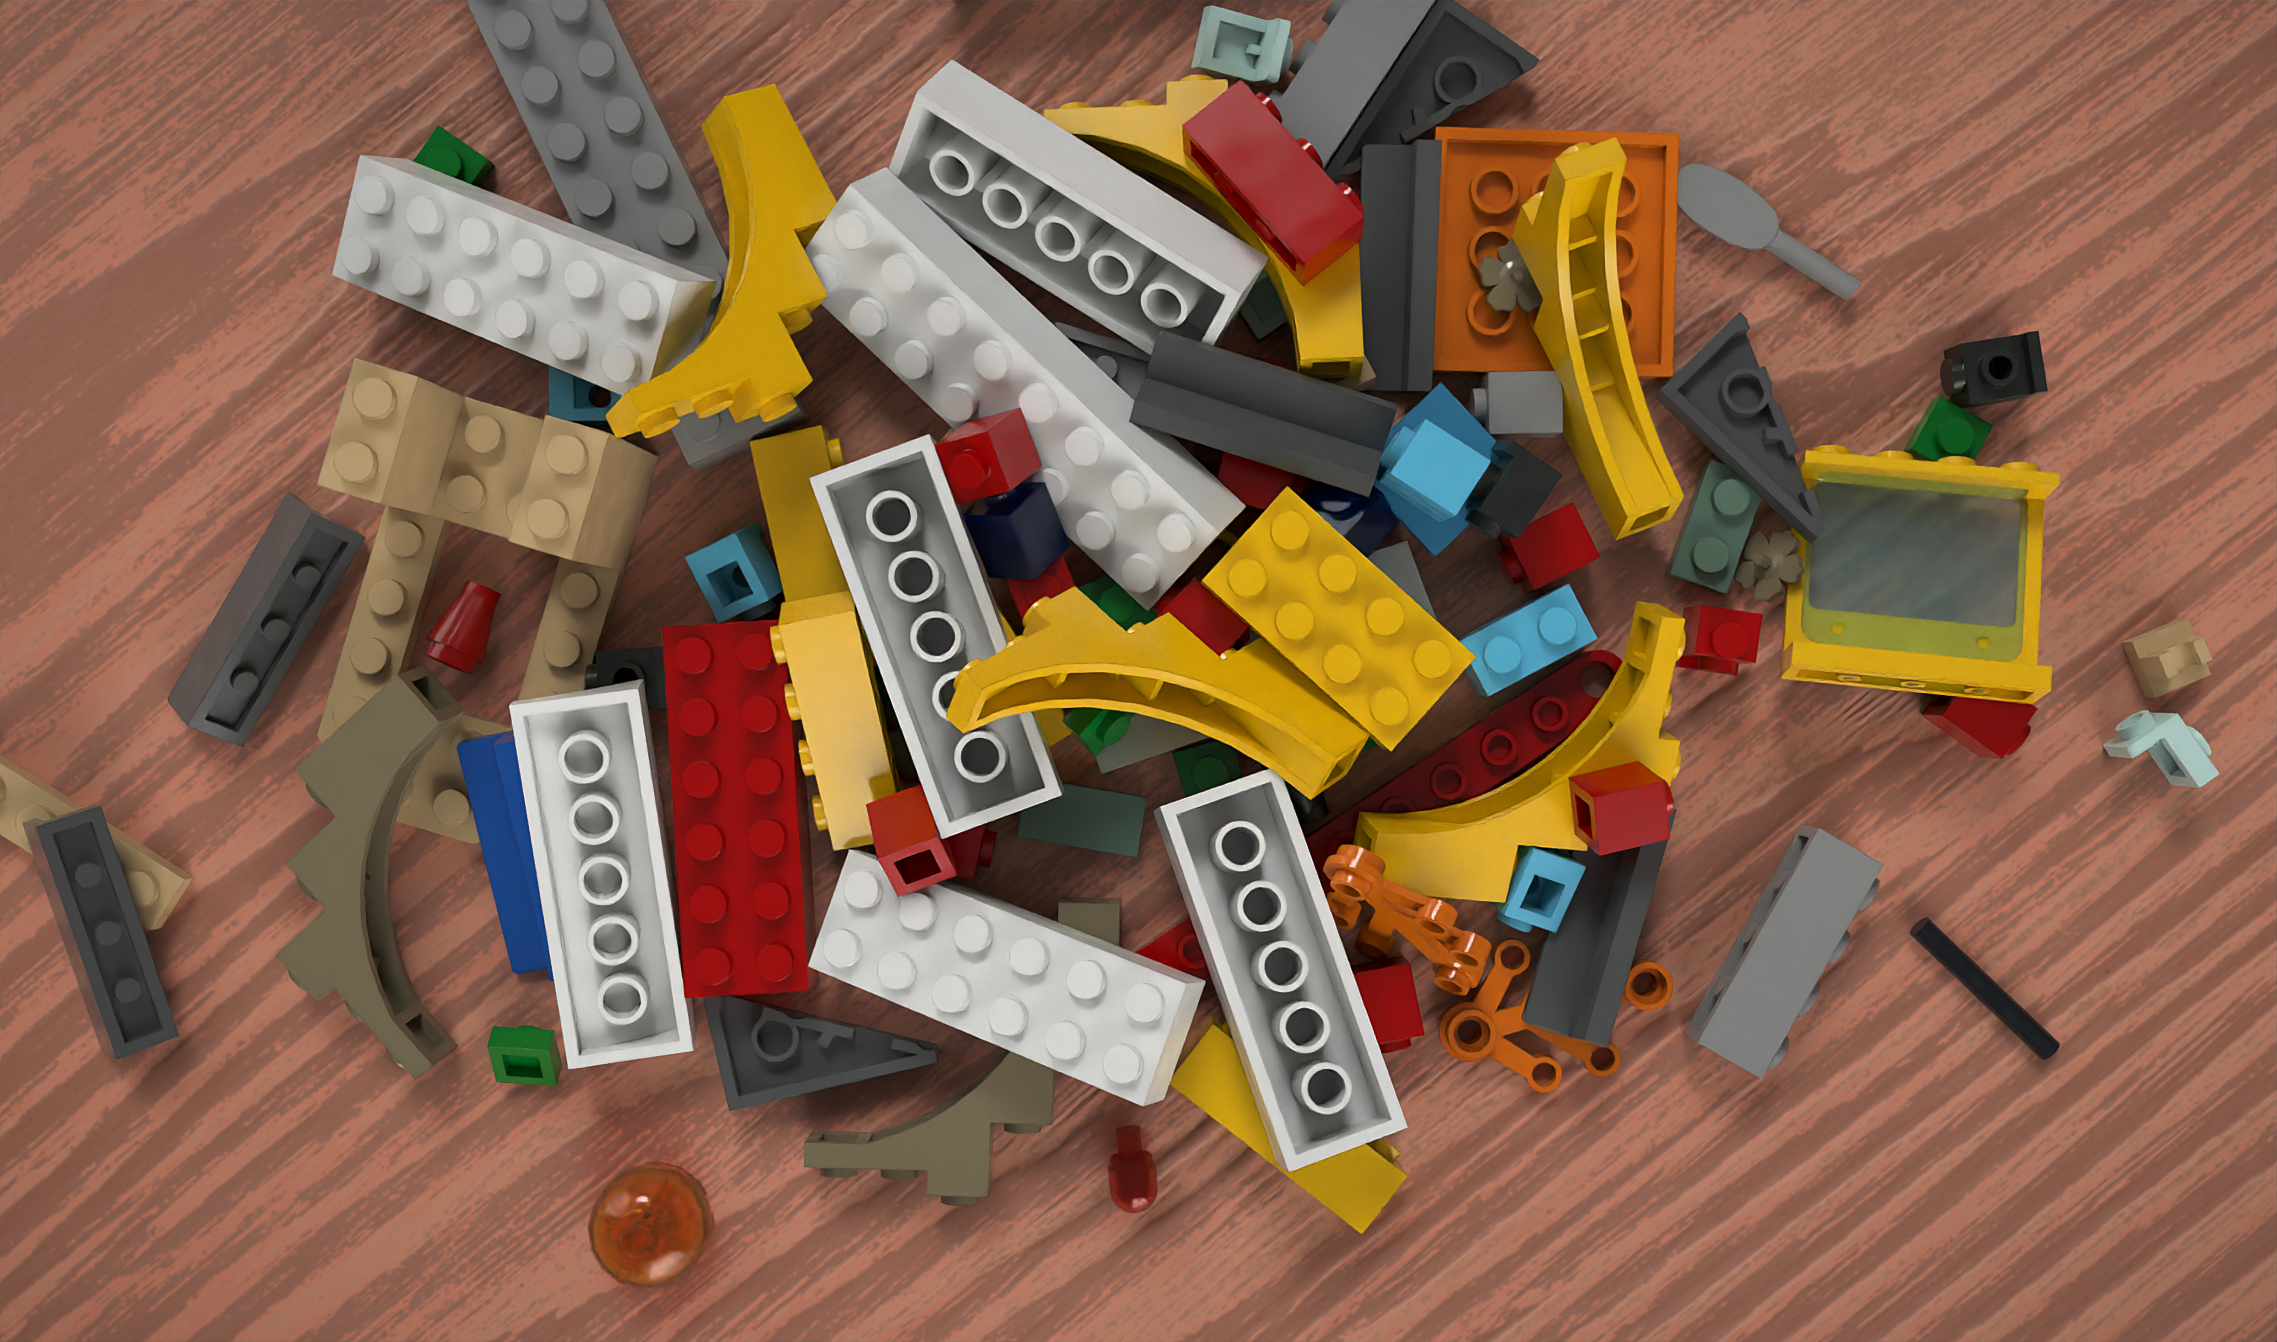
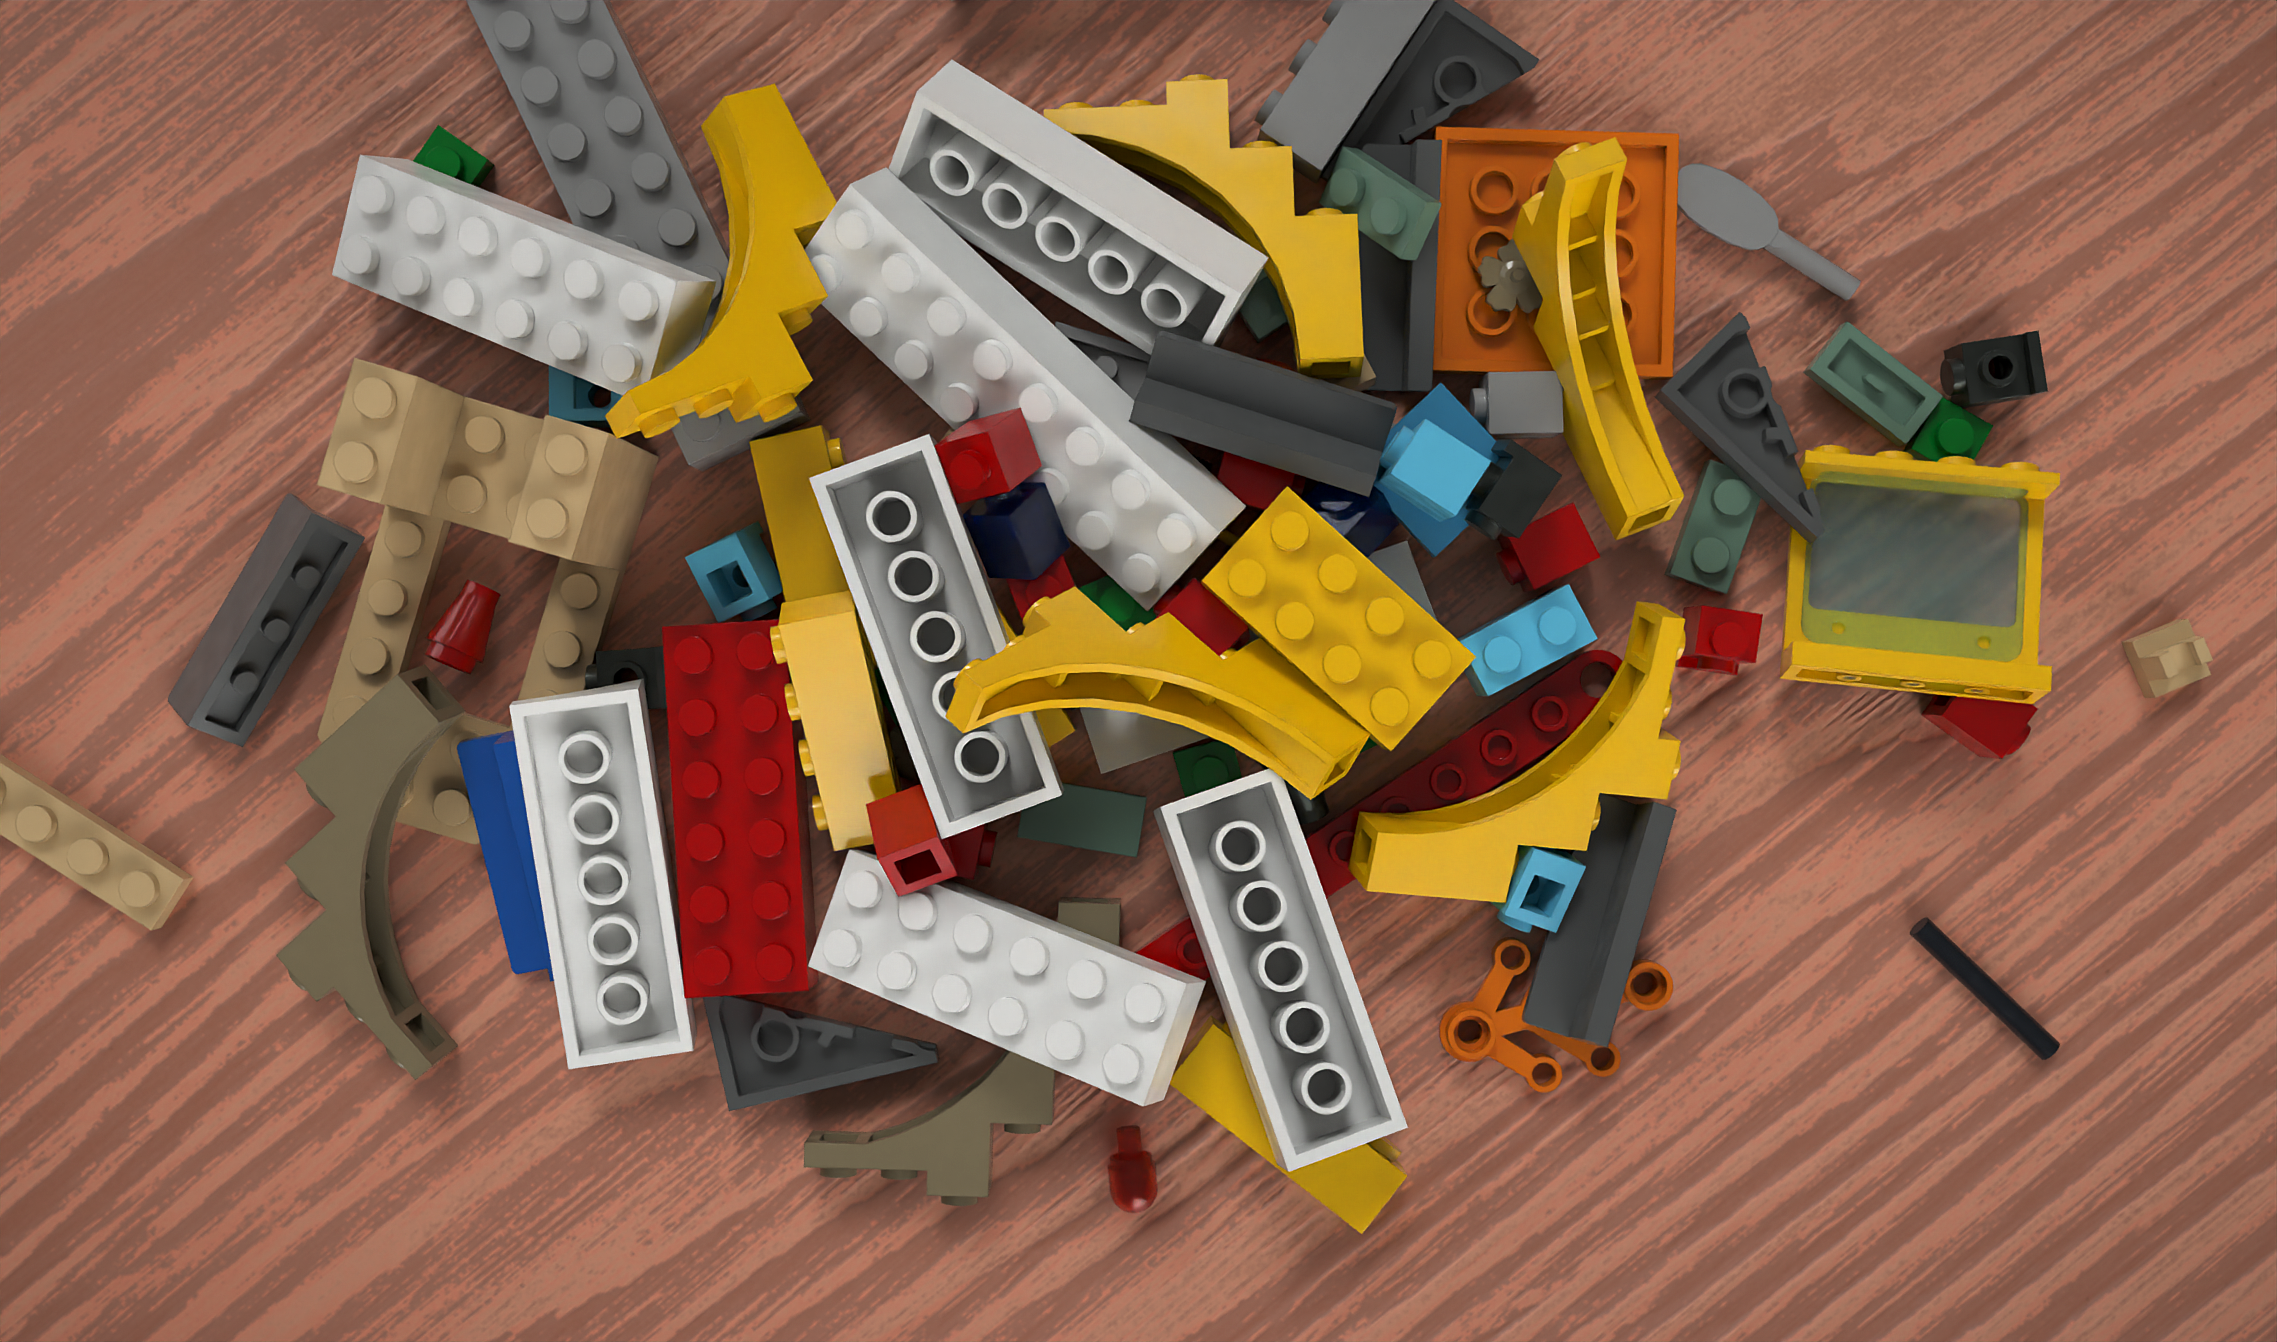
dark grey panel [23,804,179,1060] -> none
green plate [487,1025,562,1086] -> none
clear orange cylinder [587,1161,715,1290] -> none
green plate [1062,707,1136,756] -> none
red brick [1182,79,1364,286] -> none
light aqua bracket [1191,5,1293,86] -> none
orange plant [1323,845,1492,996] -> none
red brick [1350,955,1425,1053] -> none
red brick [1568,761,1674,856] -> none
light grey brick [1683,824,1883,1079] -> none
dark tan plant [1733,530,1805,602] -> none
light aqua bracket [2103,710,2220,788] -> none
none -> sand green plate [1319,147,1442,260]
none -> sand green plate [1803,321,1943,446]

